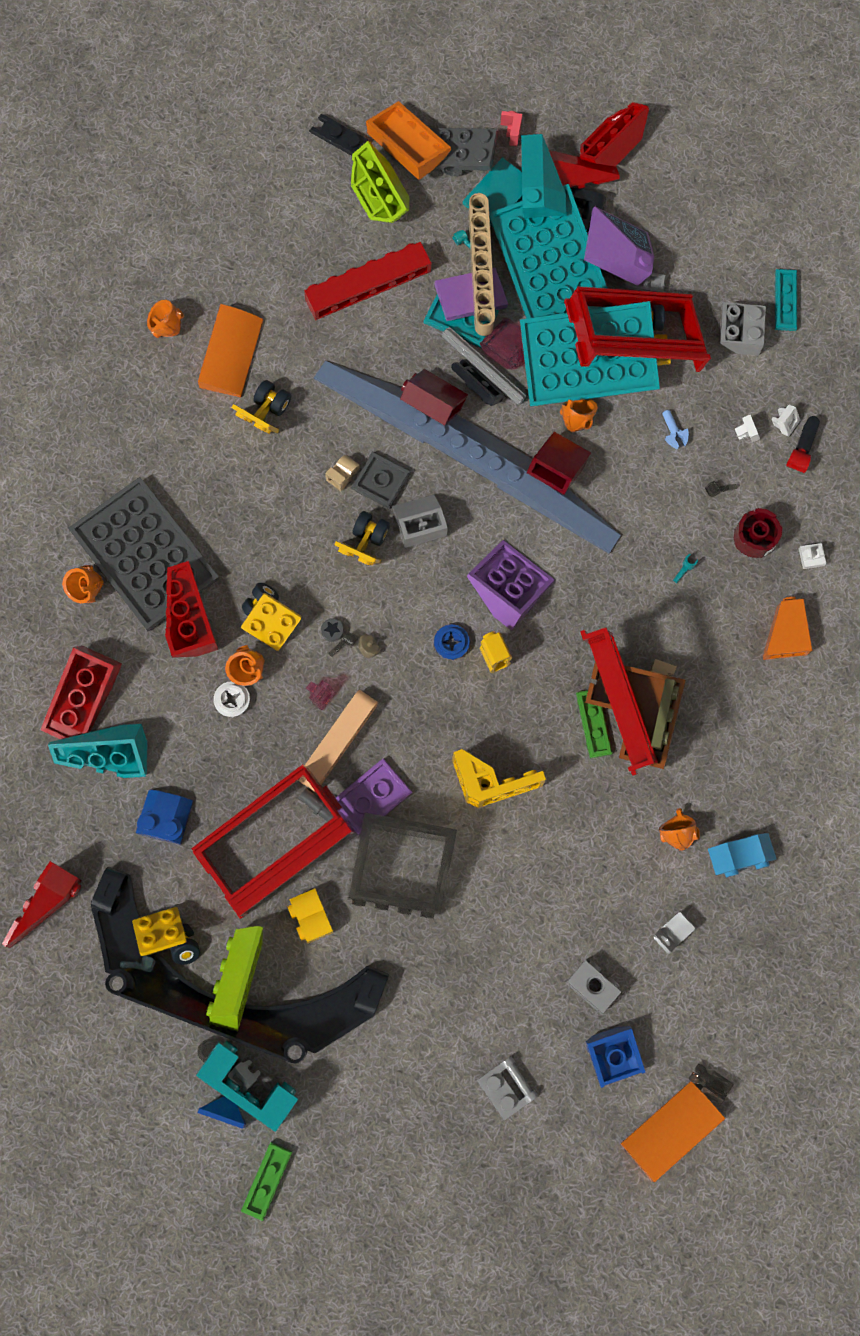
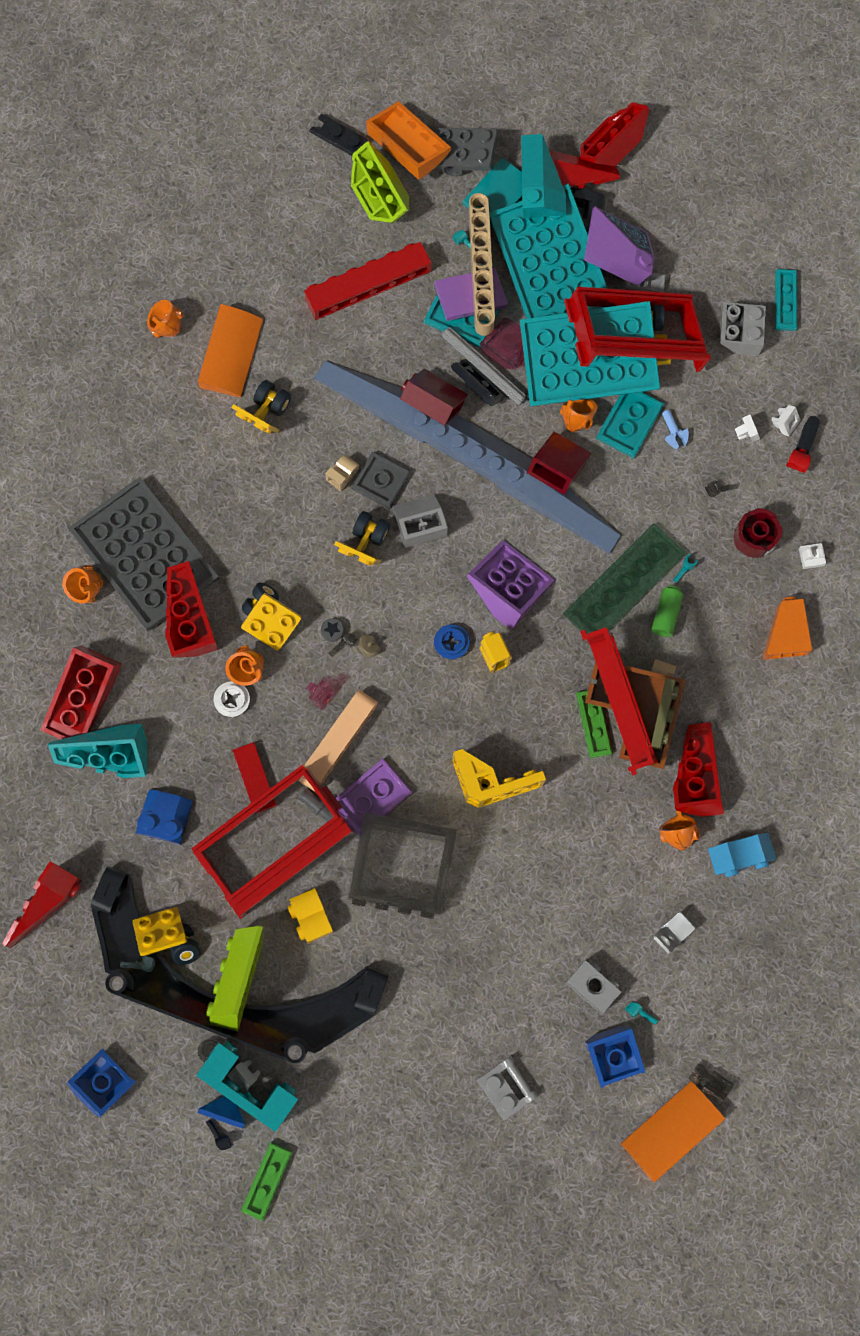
coral bracket [500,111,522,147] -> none
none -> blue slope [67,1048,136,1118]
none -> black hand [206,1119,232,1150]
none -> red tile [233,742,277,814]
none -> clear green tile [563,523,686,633]
none -> teal tile [596,392,664,459]
none -> teal hand [625,1002,658,1024]
none -> bright green brick [651,586,684,637]
none -> red wedge [673,722,724,817]

